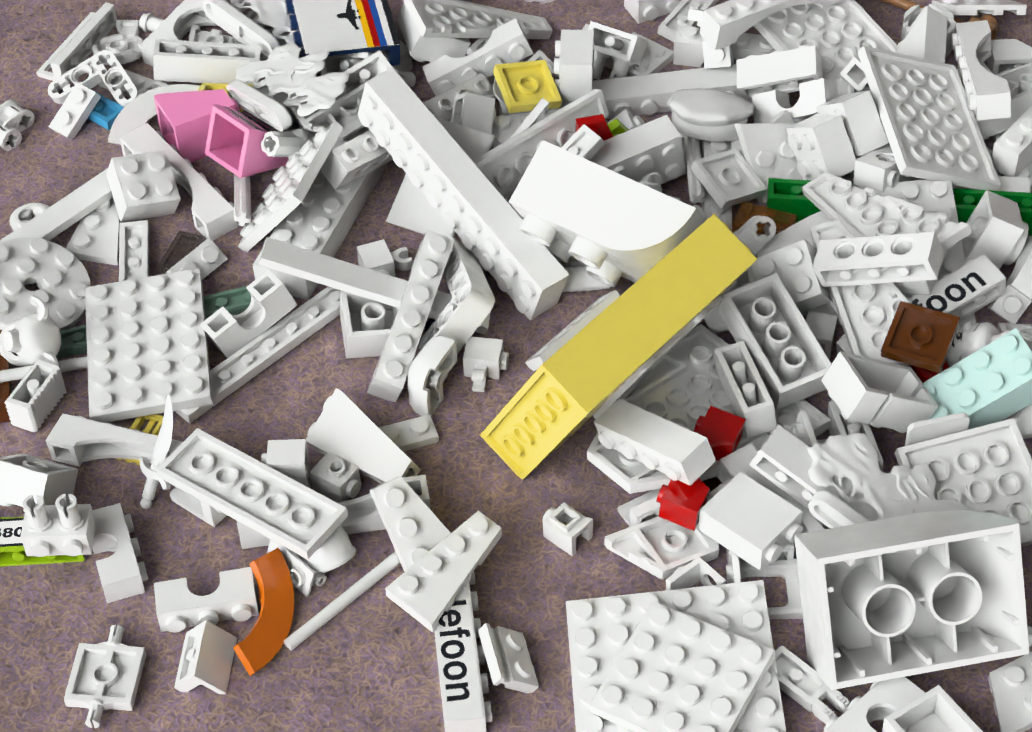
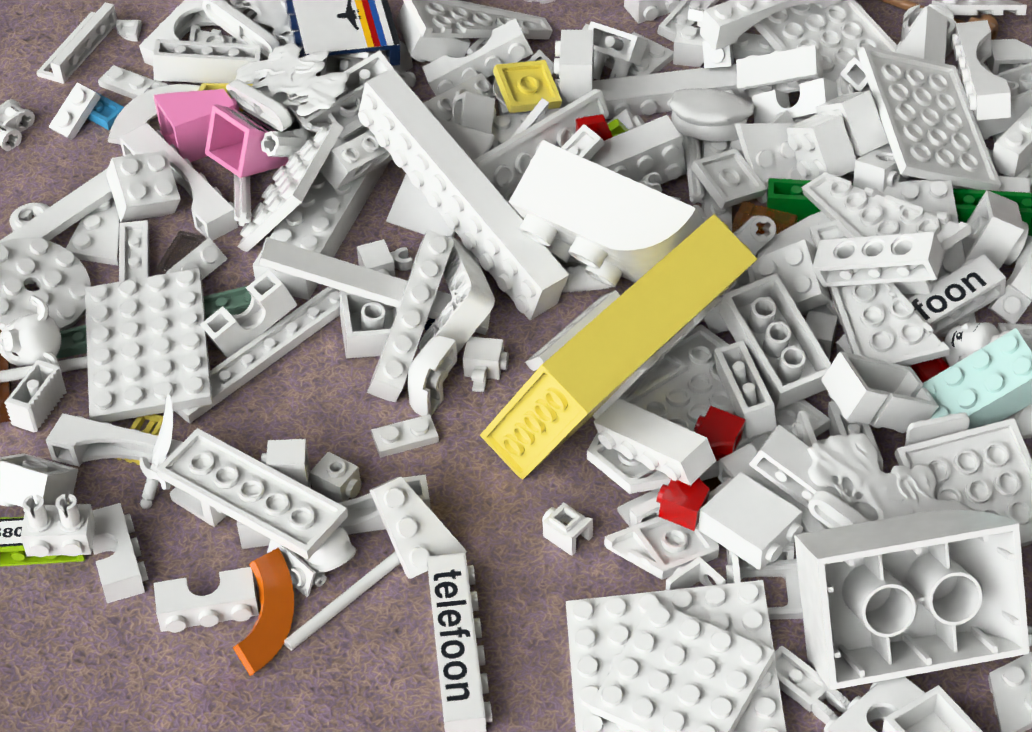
white beam [48,50,141,107] -> none
white plate [64,625,146,728] -> none
white tile [92,33,143,65] -> none
white pin [139,12,164,33] -> none
white panel [174,620,237,694] -> none
white slope [306,388,420,484] -> none
white wing [385,511,502,632] -> none
white plate [478,623,539,693] -> none
reddish brown plate [881,301,960,373] -> none

